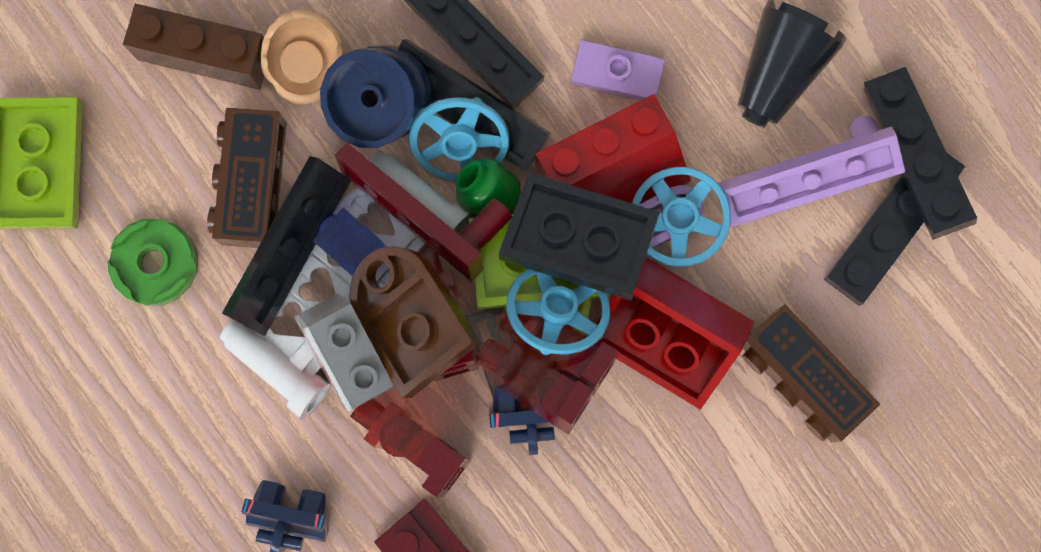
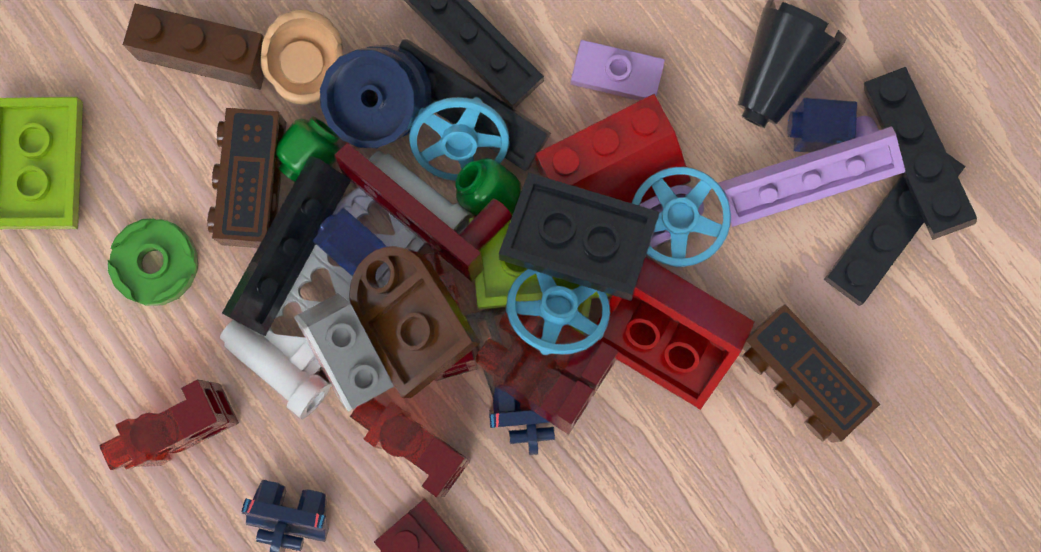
none -> hips [99,379,239,470]
none -> green head [276,116,340,182]
none -> clear blue brick [787,98,857,153]

